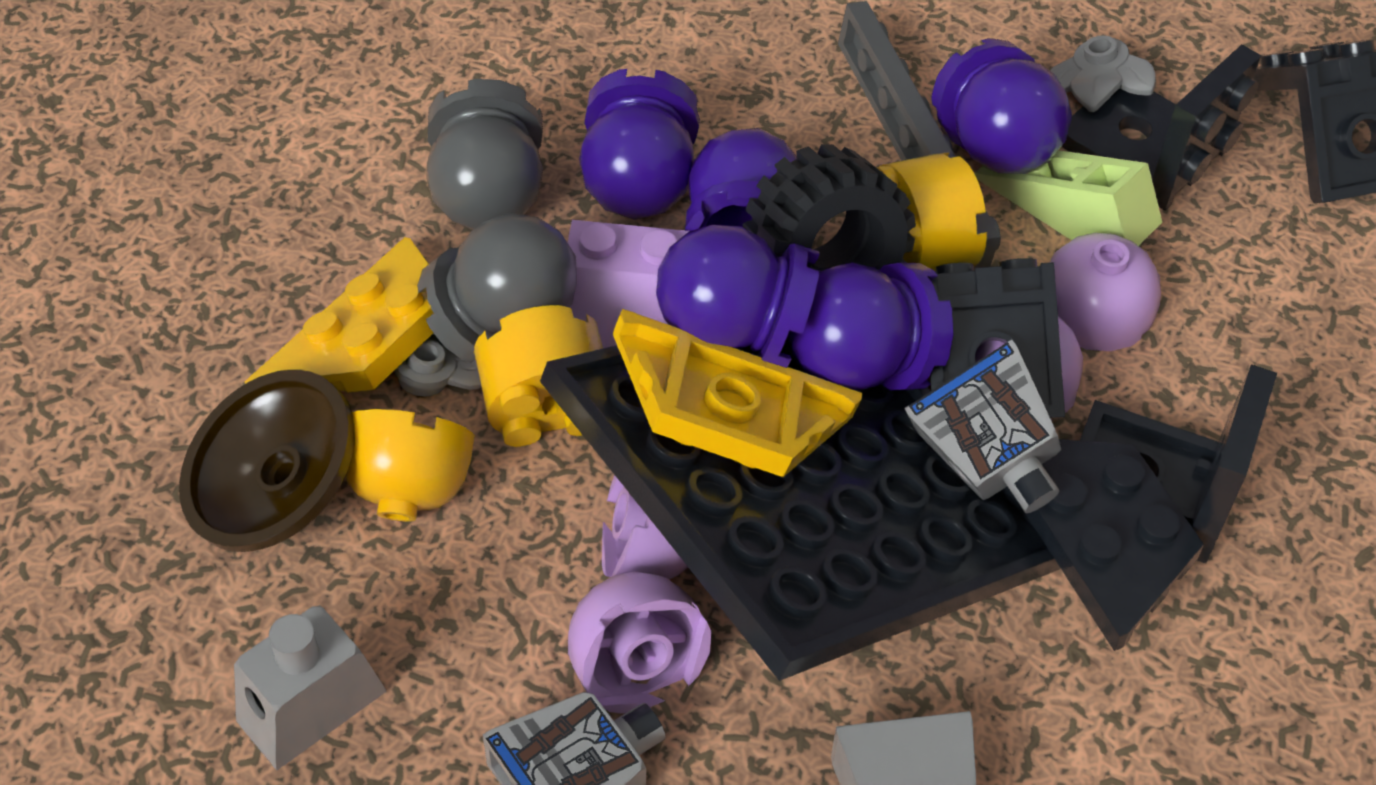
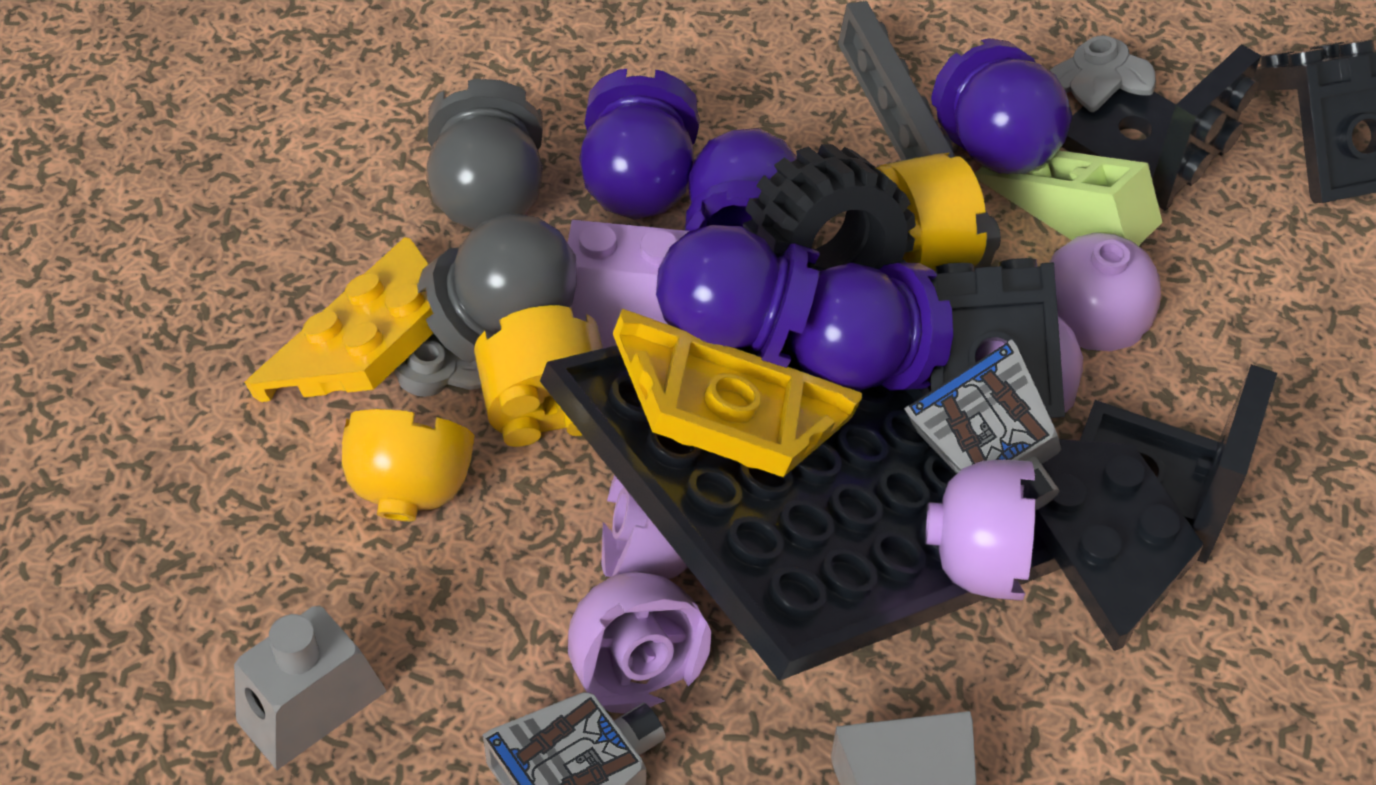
dark brown dish [179,370,355,552] -> none
none -> lavender cylinder [926,459,1035,600]

